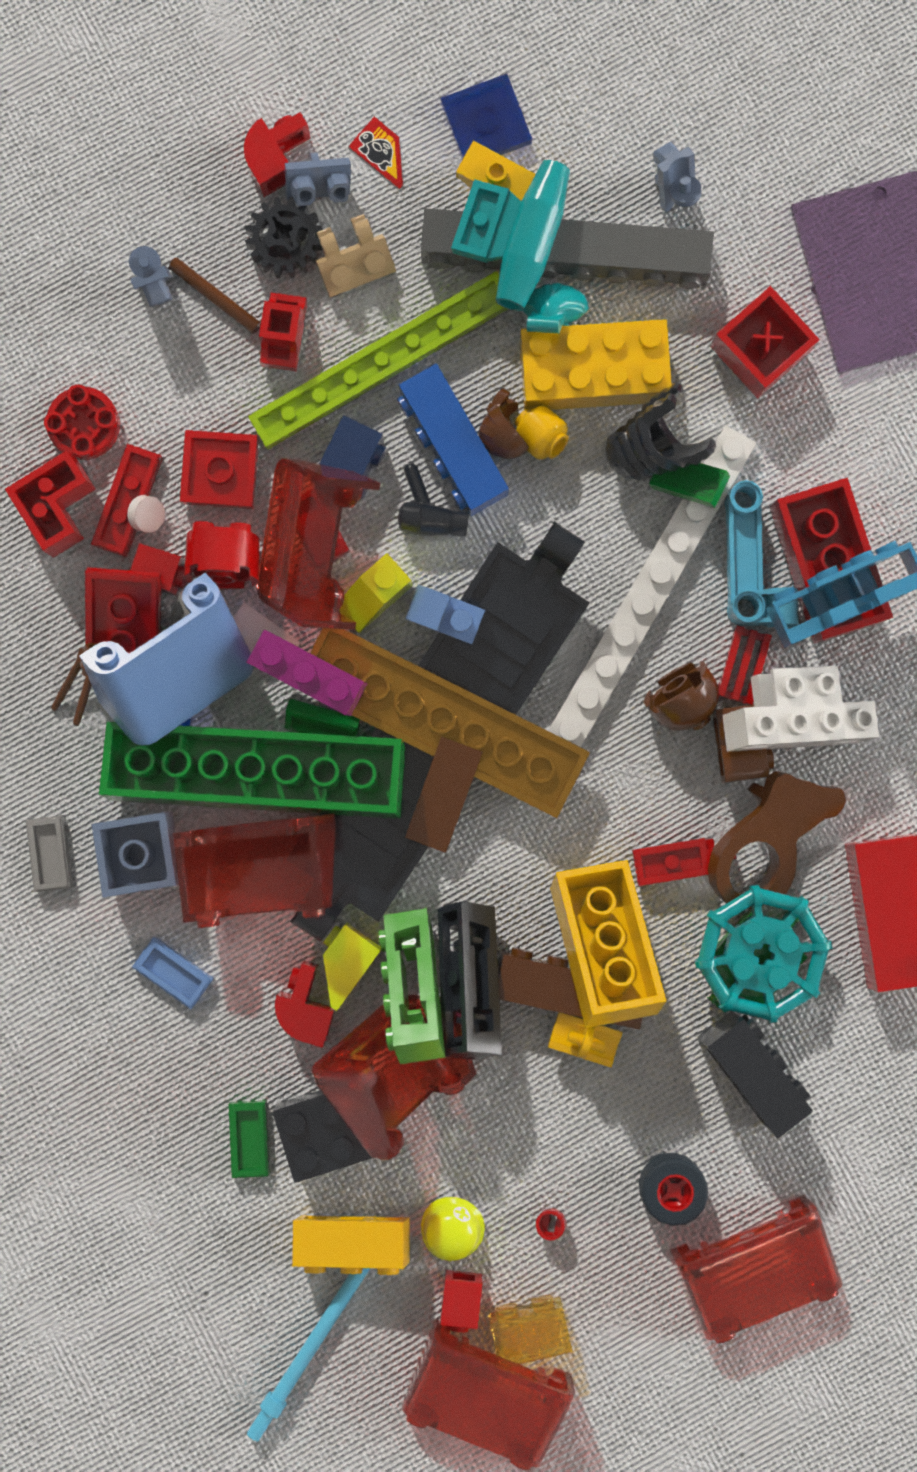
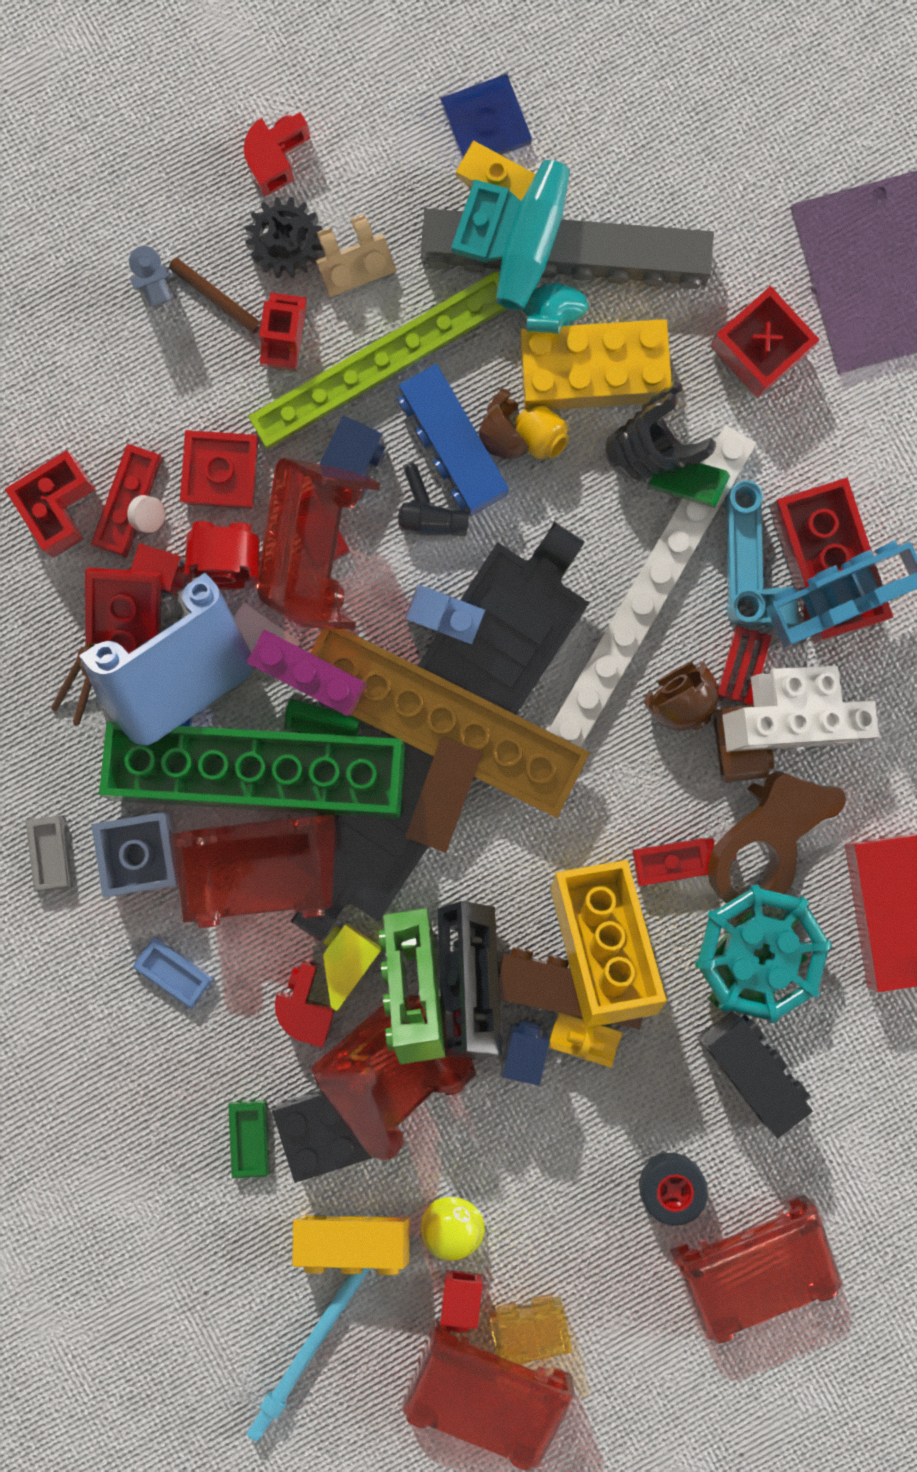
red tile [44,384,120,460] -> none
sand blue hips [285,152,351,206] -> none
neon yellow slope [335,553,413,633] -> none
sticker [348,116,403,189] -> none
red hinge [536,1208,567,1241] -> none
sand blue hips [653,142,702,212] -> none
none -> dark blue brick [501,1019,550,1086]

